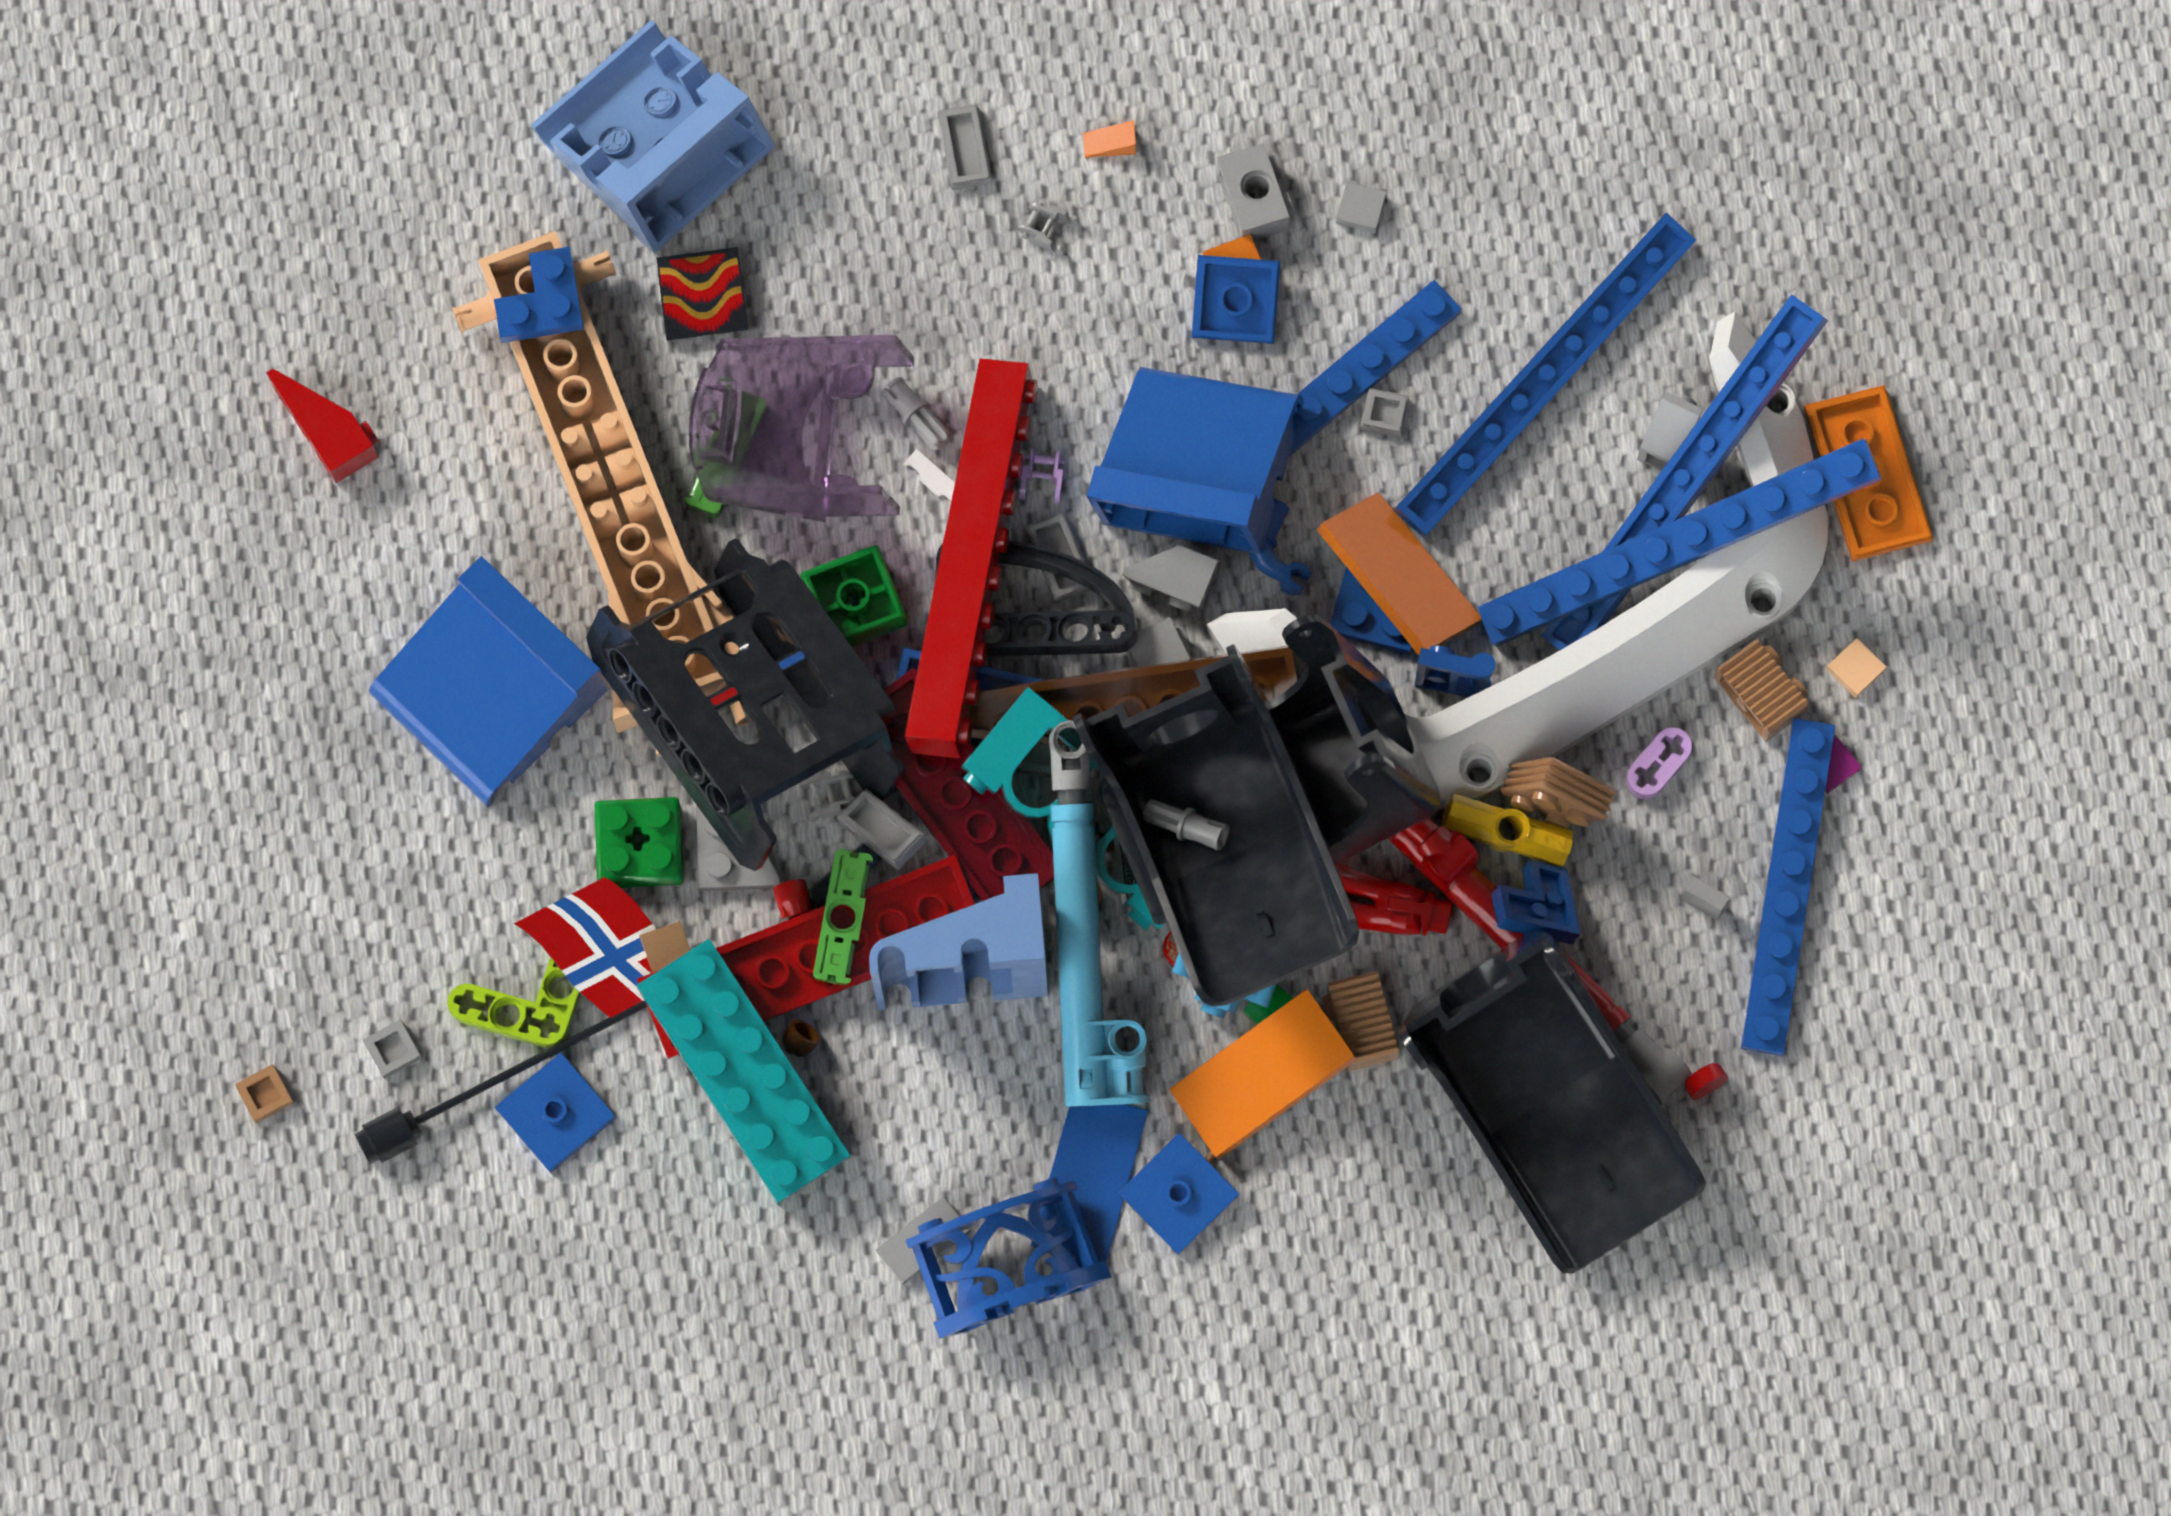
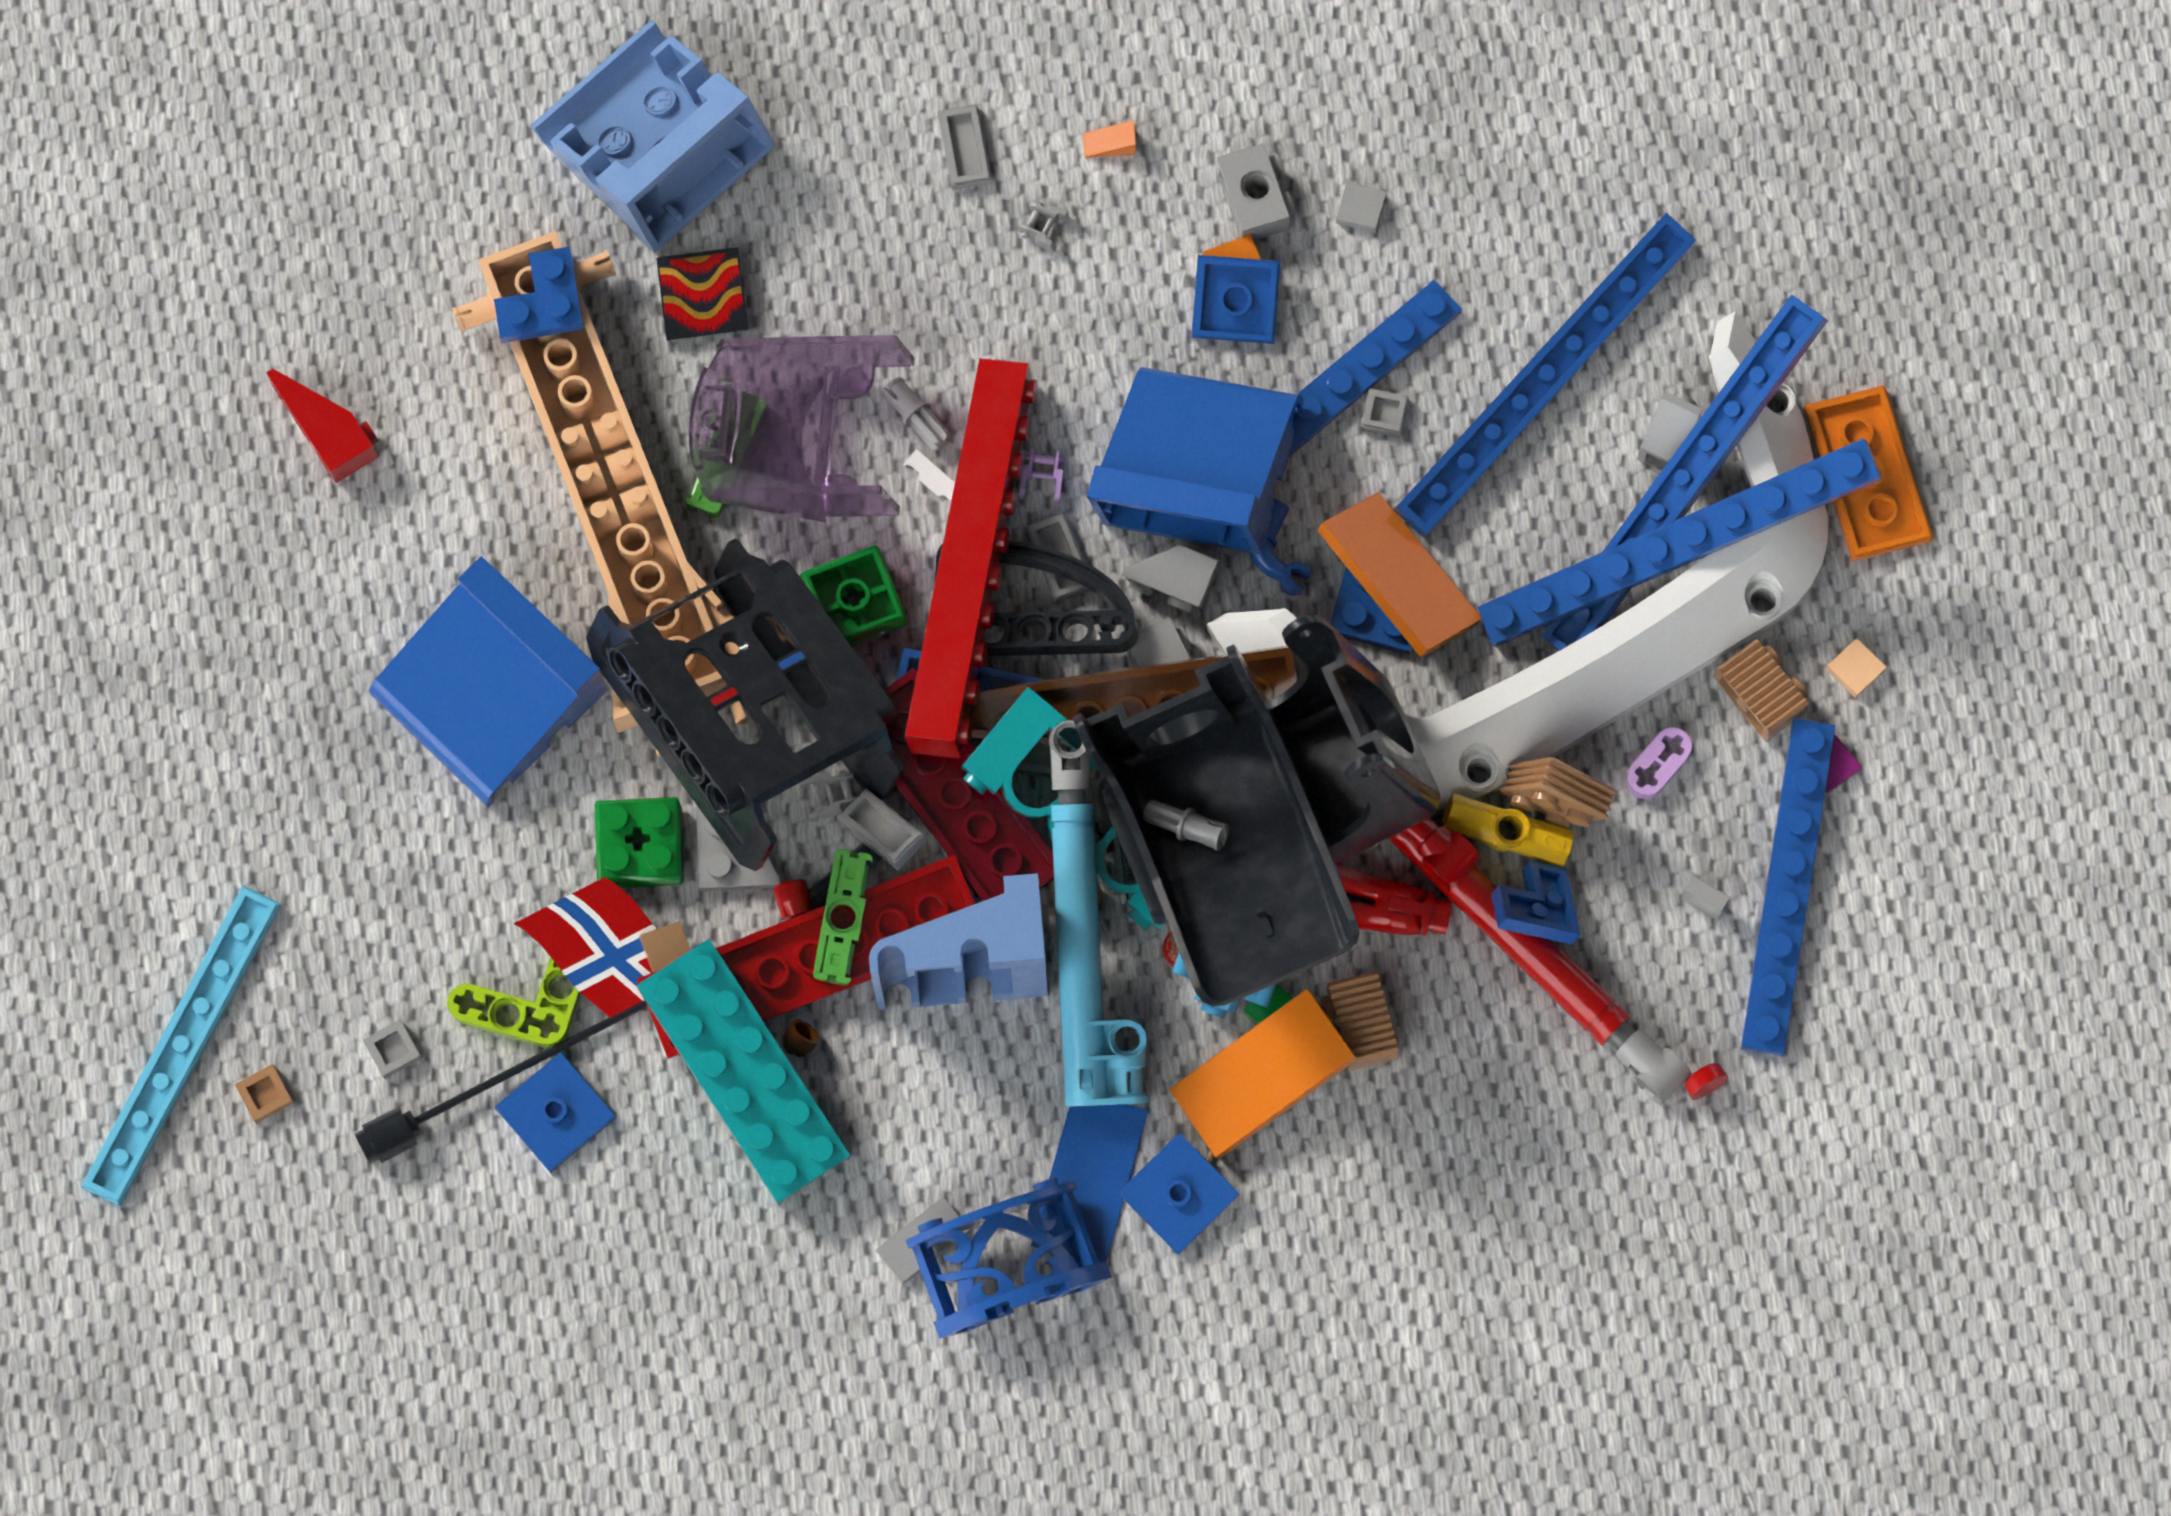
black piece [1399,930,1706,1274] -> none
blue plate [1414,646,1496,697] -> none
none -> medium azure tile [81,885,282,1207]

